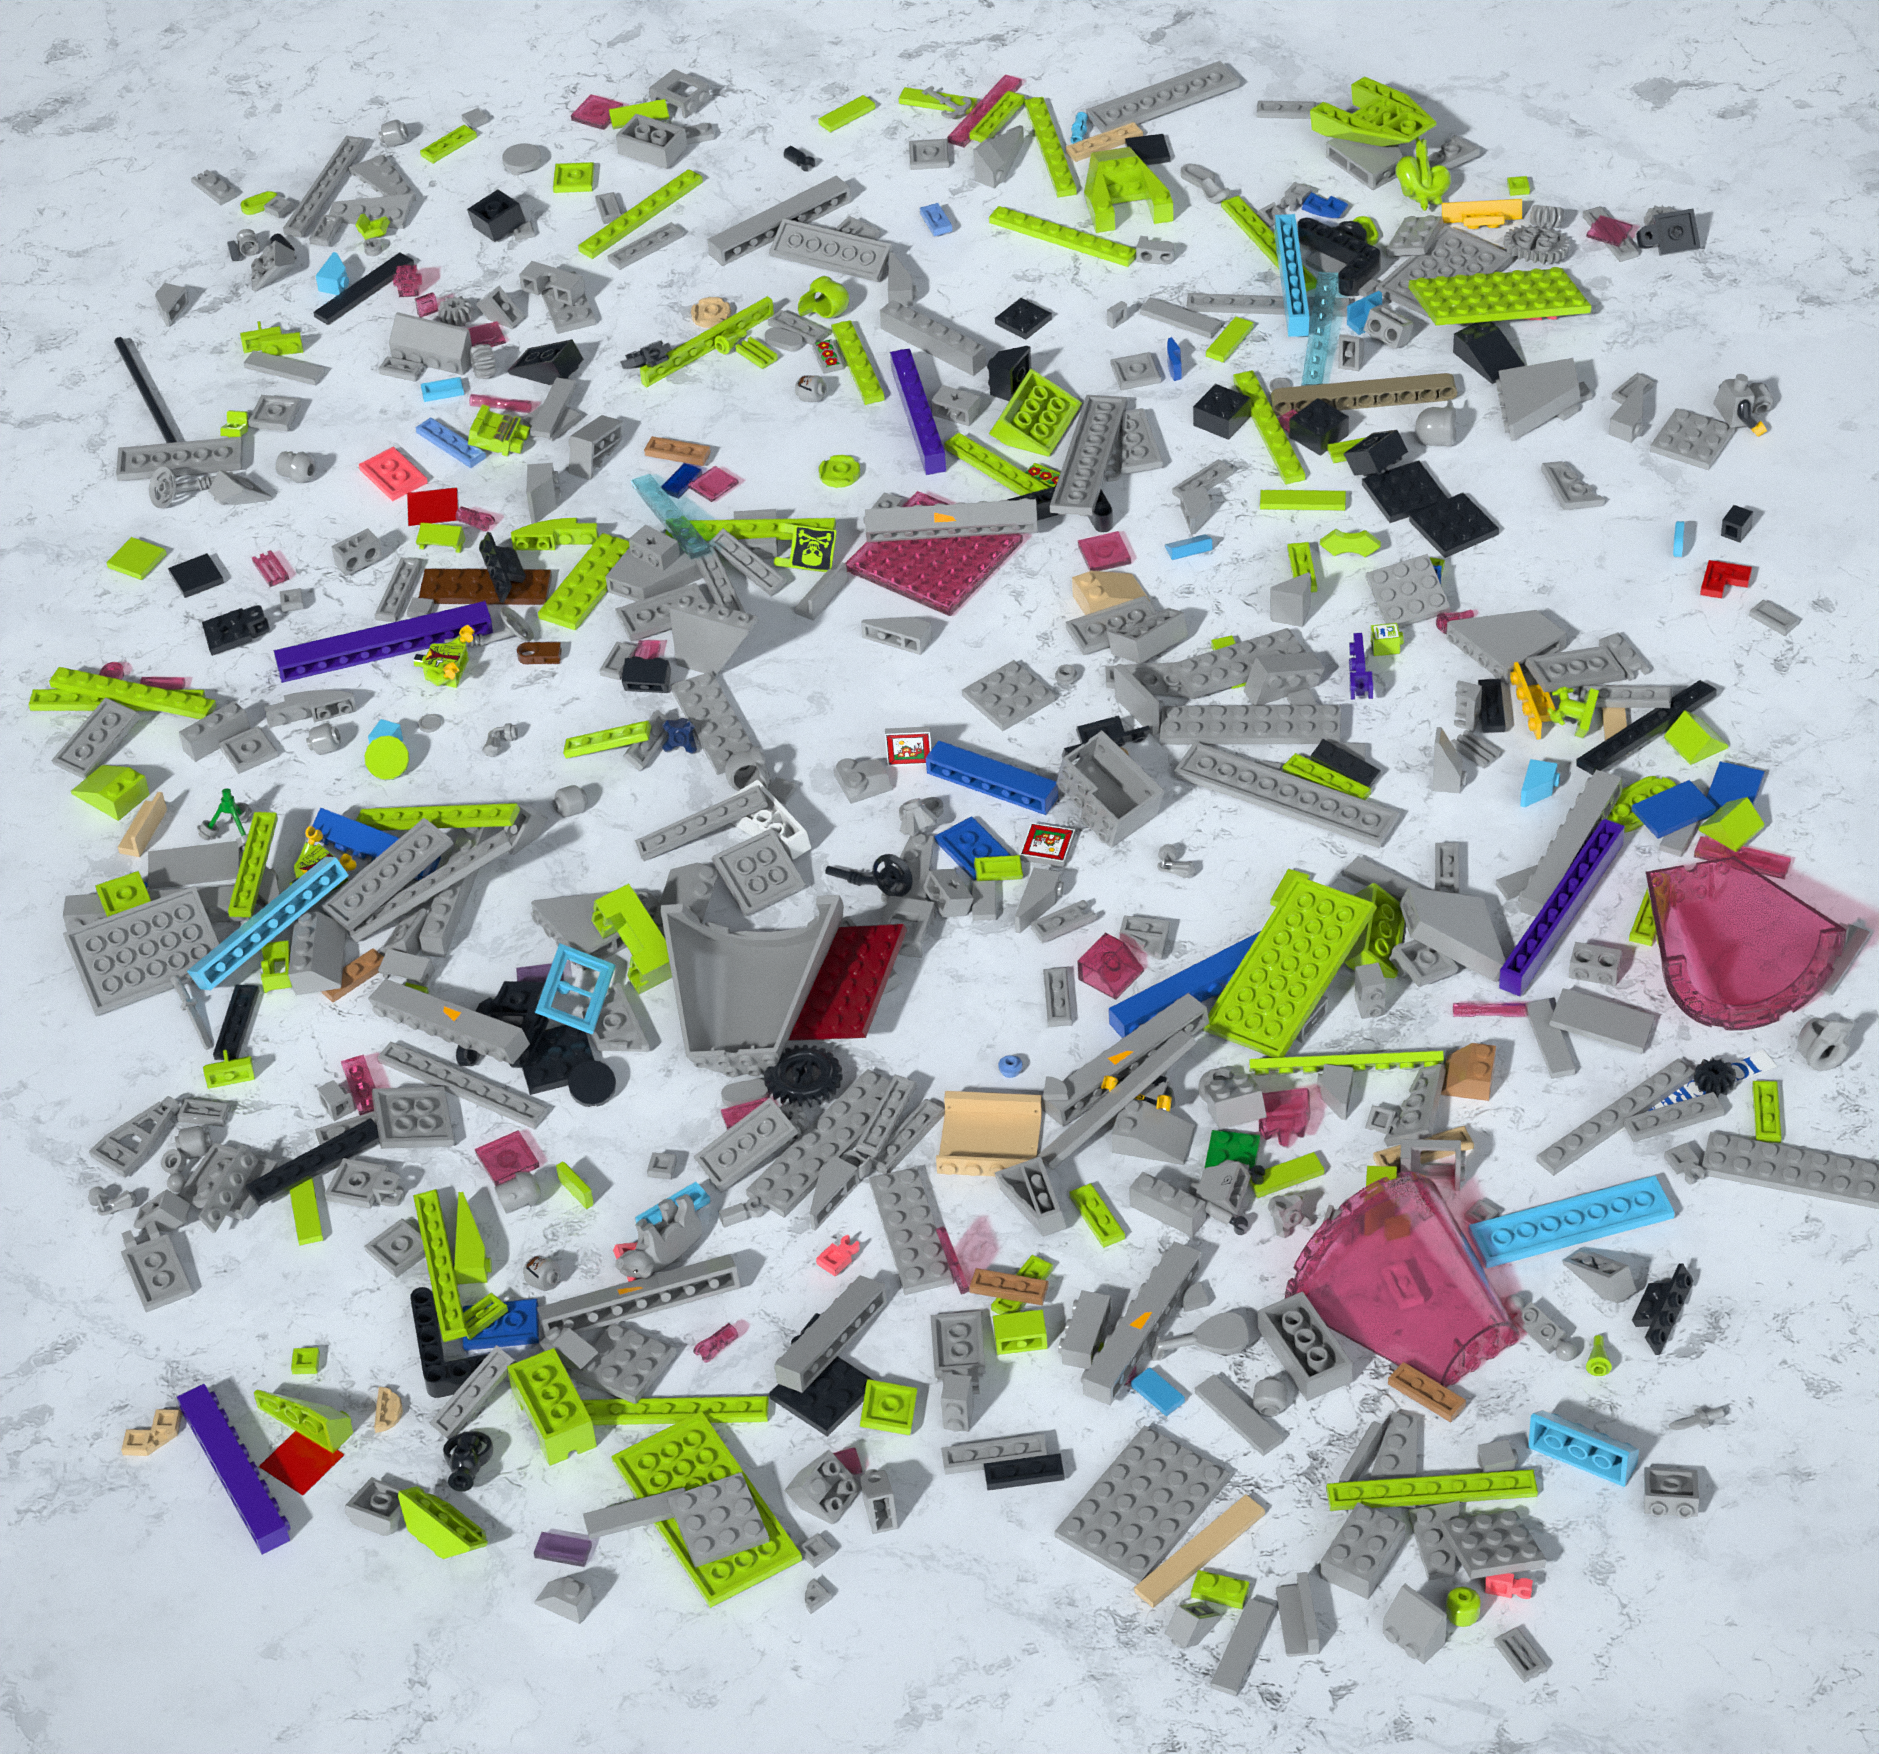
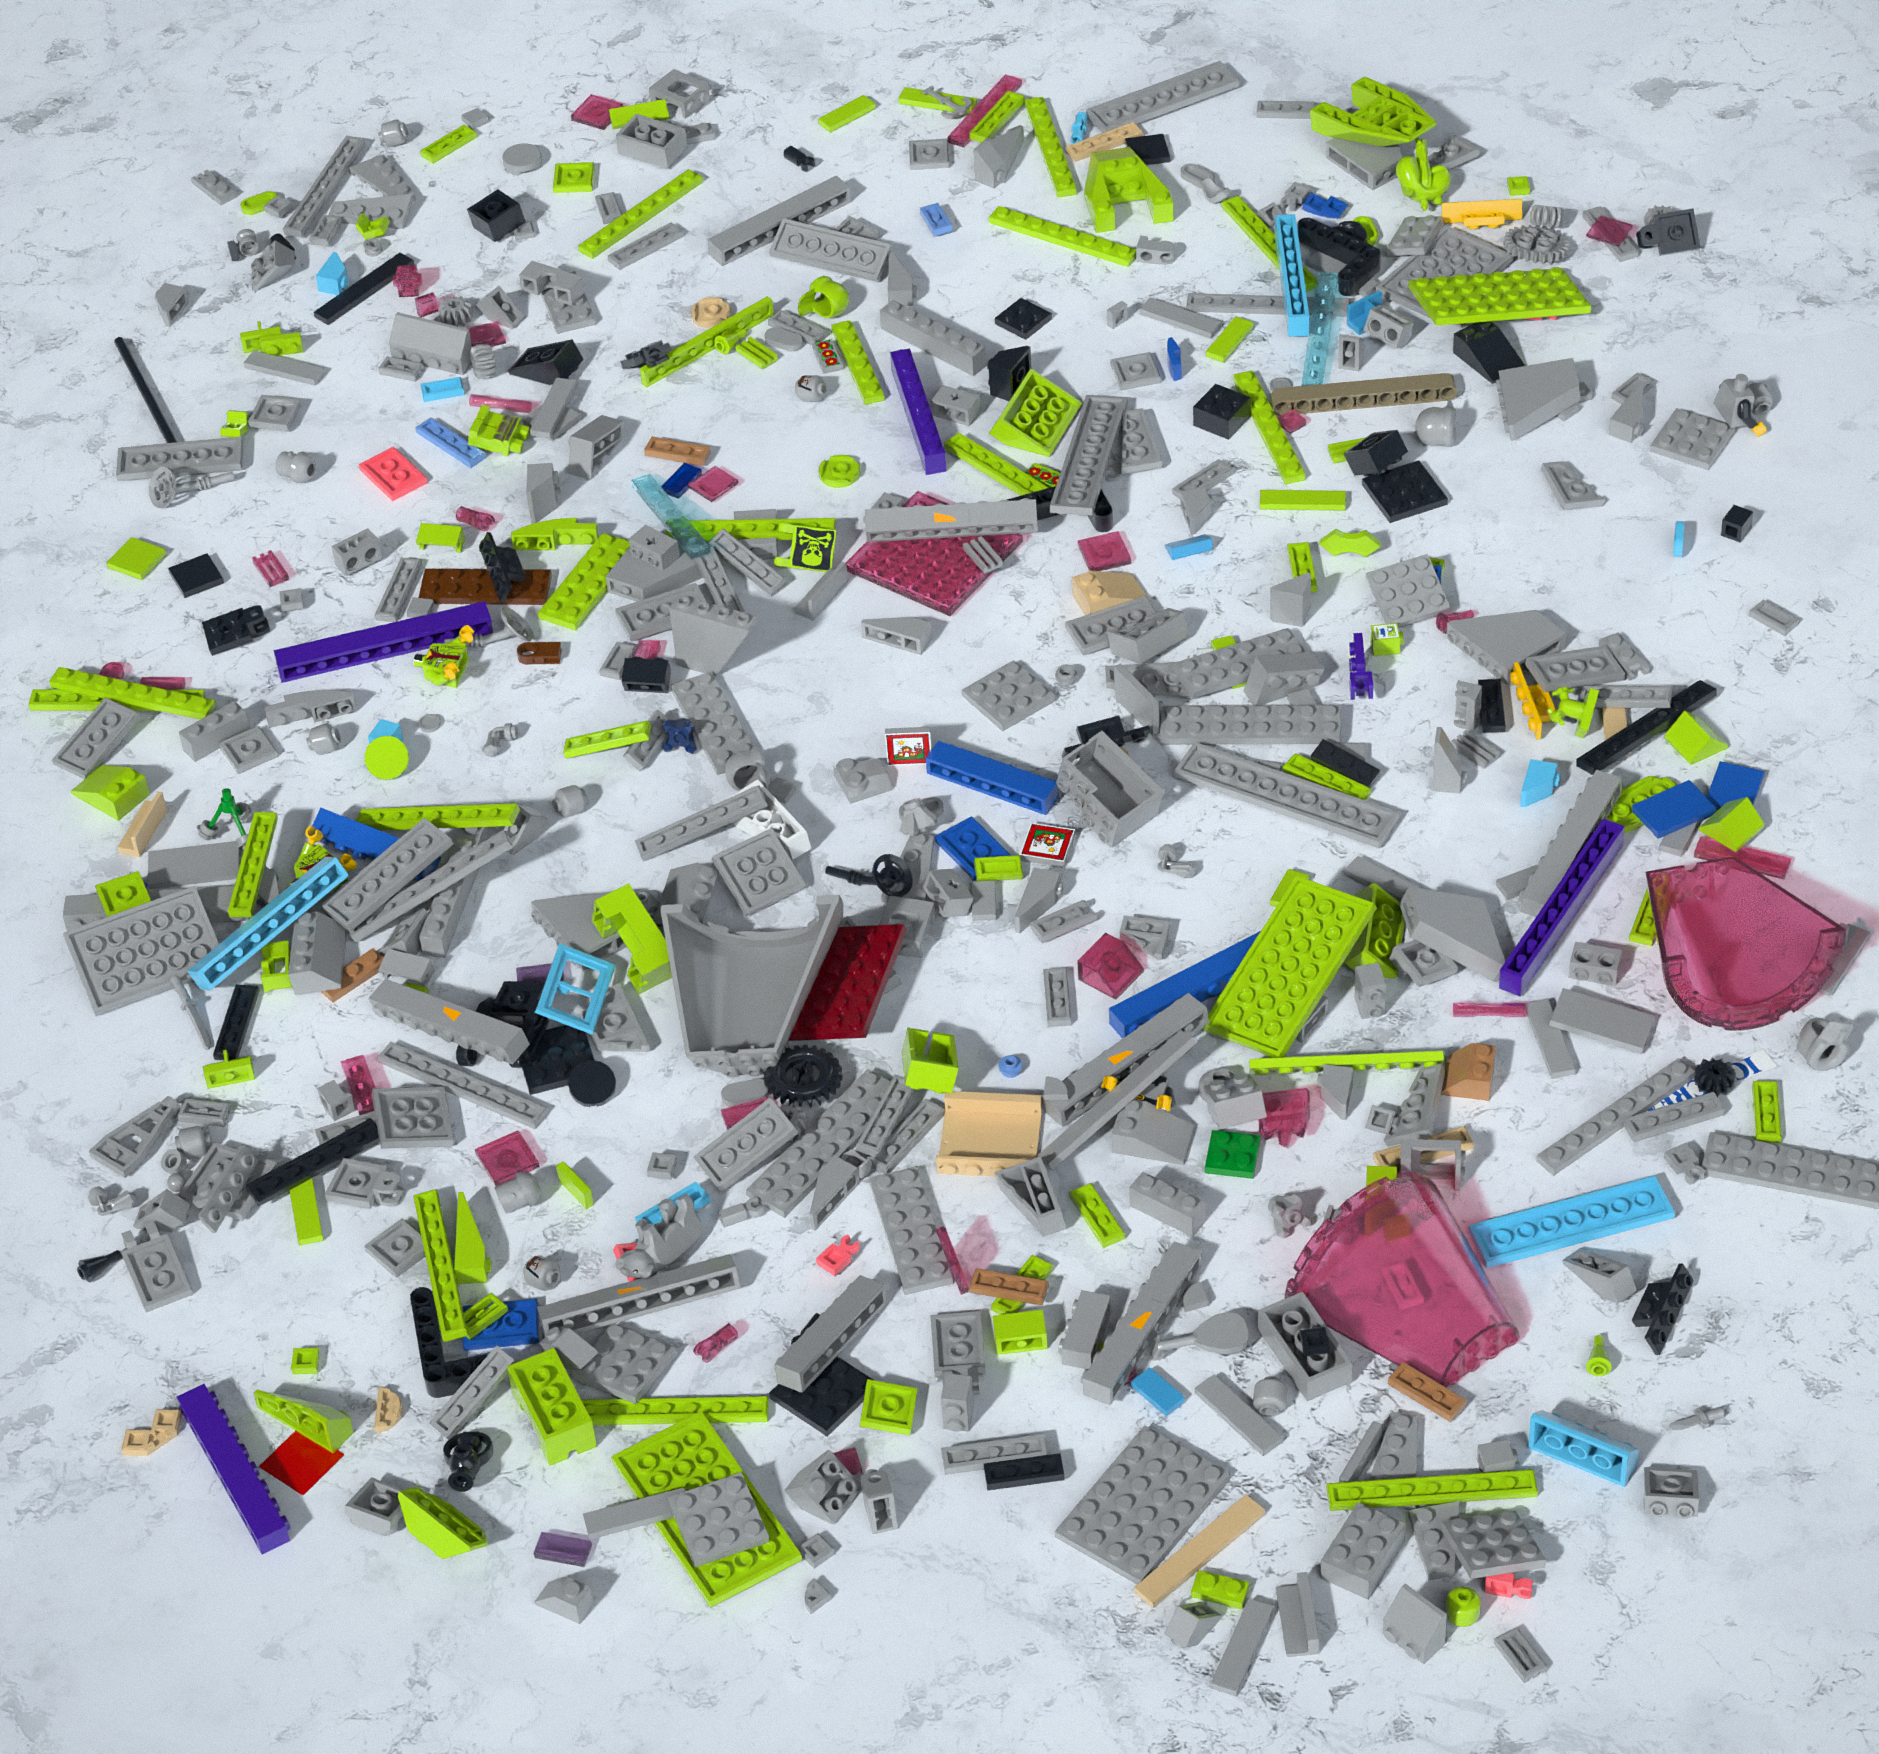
light grey slope [208,470,272,505] -> none
red sticker [407,487,458,526] -> none
light grey torso [1189,1160,1265,1235] -> none
lime tile [1248,1152,1324,1198] -> none
black brick [1289,398,1349,456] -> none
black plate [1409,492,1499,558] -> none
light grey hinge [1435,843,1459,893] -> none
light grey tile [1464,1199,1500,1224] -> none
light grey plate [1504,1294,1576,1361] -> none
red plate [1700,560,1752,599] -> none
none -> black cone [77,1250,122,1282]
none -> lime piece [901,1027,958,1094]
none -> light grey tile [963,536,1003,574]
none -> black plate [1300,1327,1330,1357]

